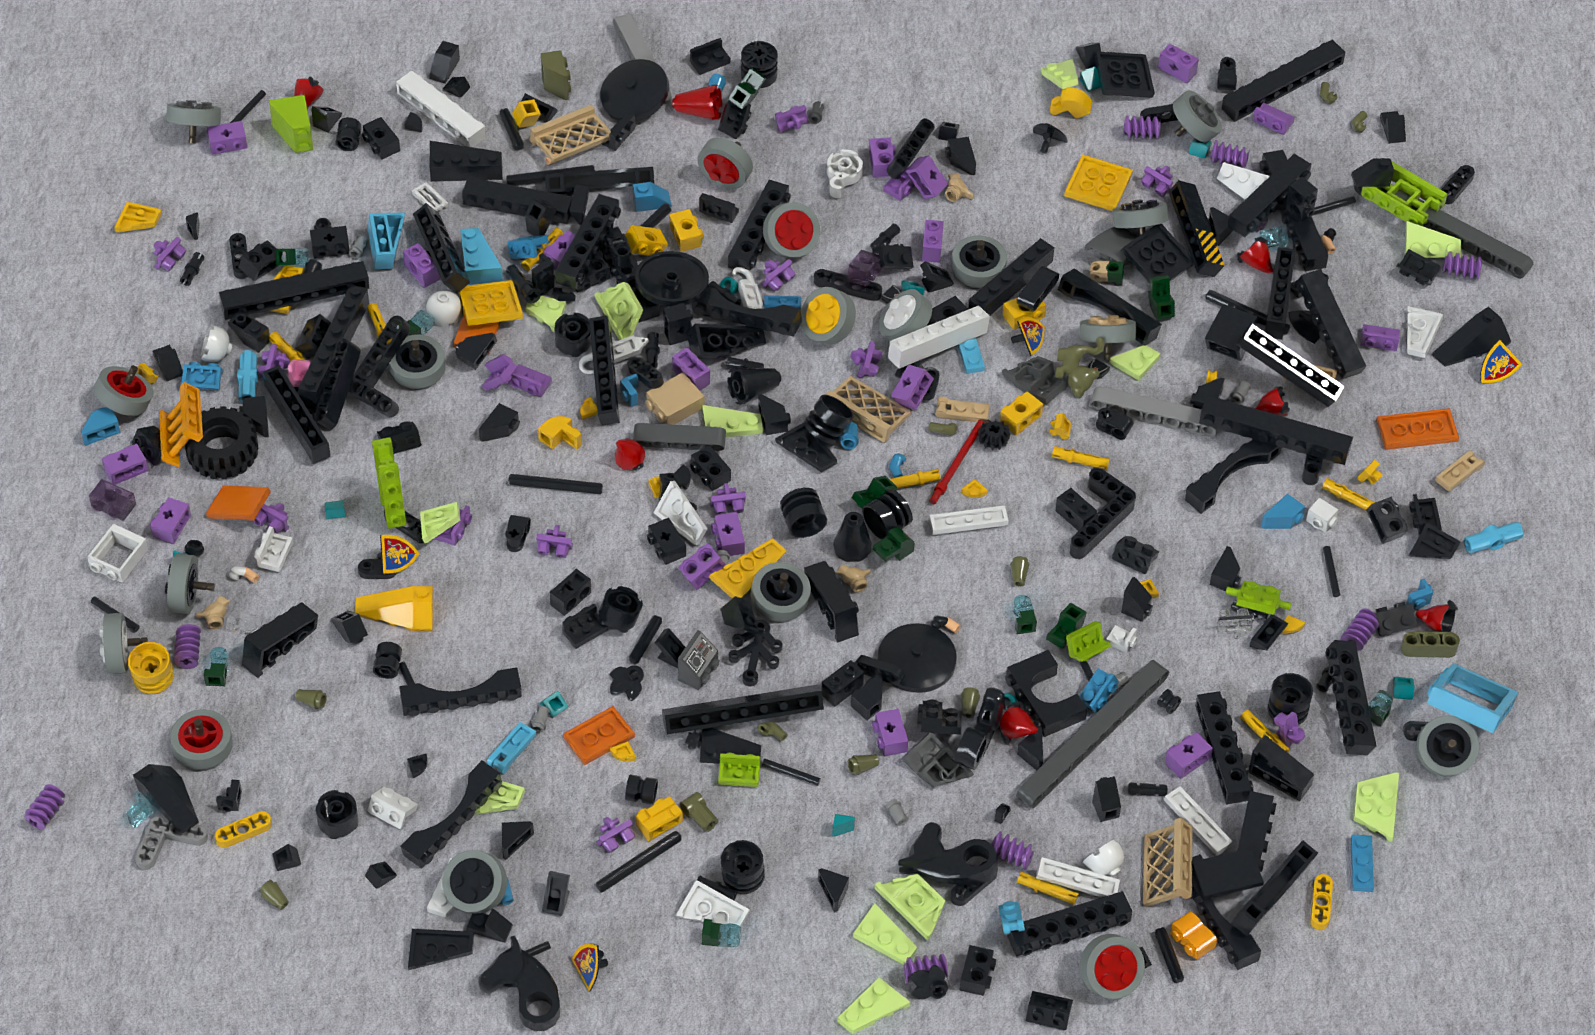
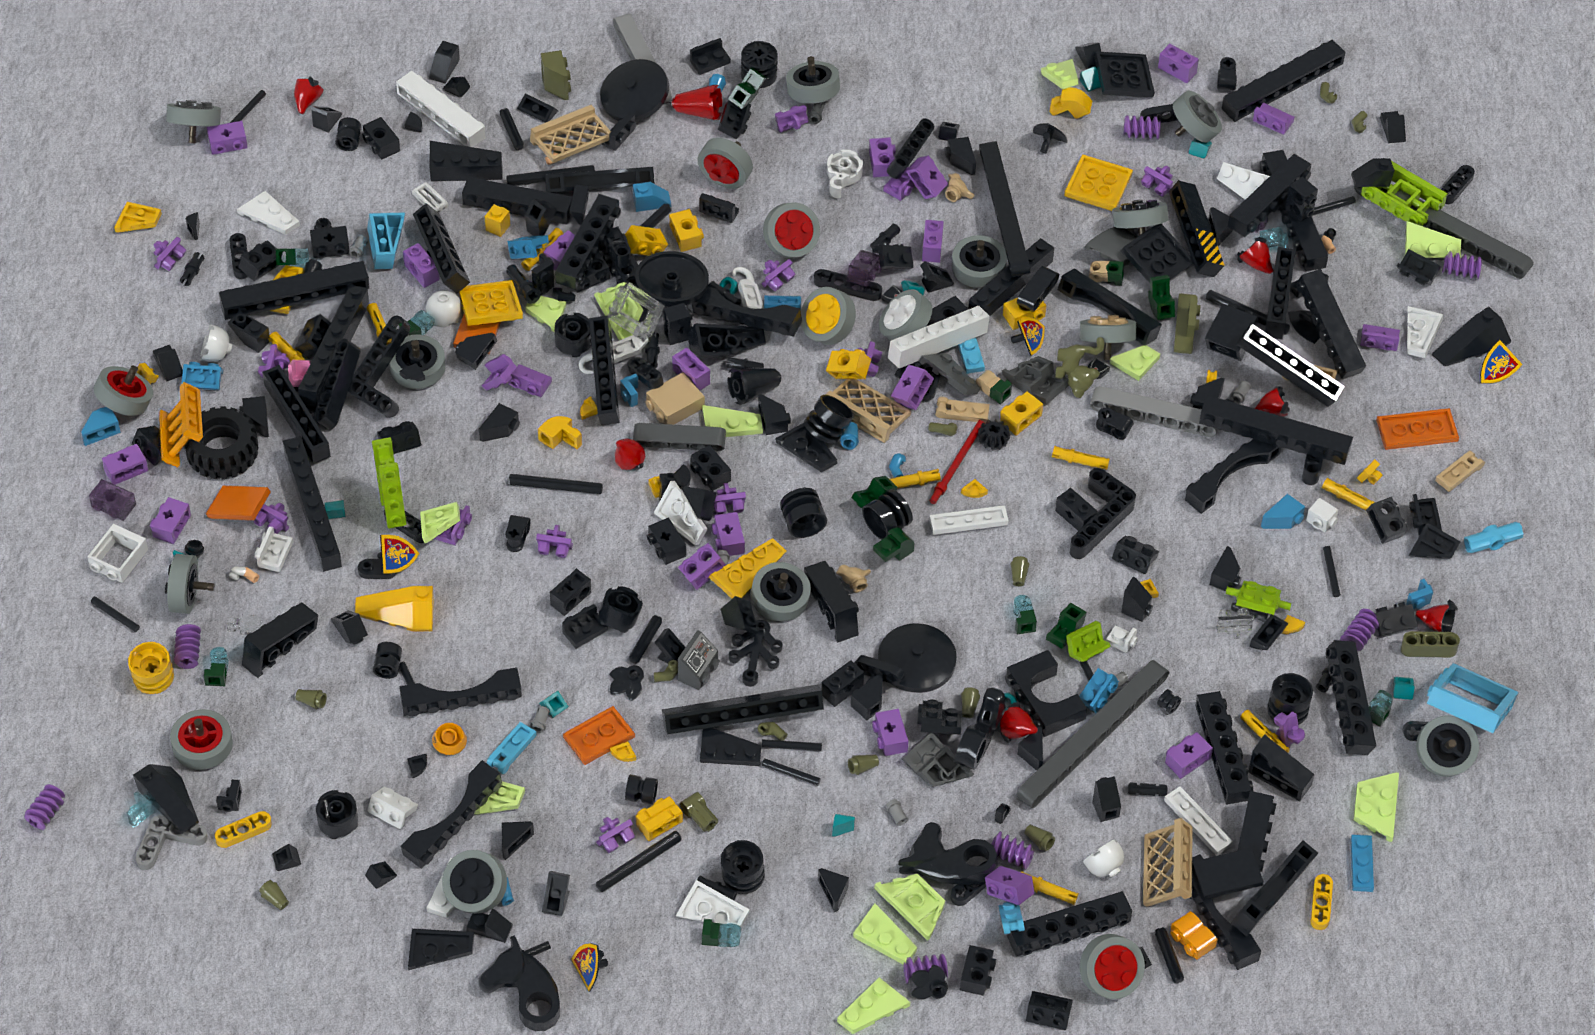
light grey wheel [100,613,148,673] -> none
tan animal [195,596,230,629] -> none
medium azure piece [237,350,258,403] -> none
lime slope [269,95,313,153] -> none
medium azure wedge [460,228,503,285] -> none
yellow brick [512,99,541,128] -> none
black plate [685,730,701,749] -> none
lime bracket [718,753,760,787] -> none
black brick [728,179,791,271] -> none
black cone [833,512,872,562] -> none
arm [931,615,961,633] -> none
white plate [1036,857,1120,897] -> none
yellow tile [1049,413,1072,440] -> none
medium lavender piece [1211,140,1250,169] -> none
none -> white wing [237,191,300,235]
none -> black brick [282,436,342,572]
none -> black tile [399,363,425,382]
none -> light orange hat [432,723,467,755]
none -> yellow brick [485,204,510,237]
none -> clear window [607,282,665,341]
none -> olive arm [654,660,678,682]
none -> black slope [682,486,717,521]
none -> black bar [762,739,822,751]
none -> light grey wheel [786,56,840,103]
none -> yellow brick [826,349,871,379]
none -> dark grey wing [919,353,980,396]
none -> leg [976,370,1012,405]
none -> black beam [979,141,1030,277]
none -> medium lavender brick [985,866,1035,905]
none -> olive cone [1024,824,1055,851]
none -> olive bracket [1174,293,1201,354]

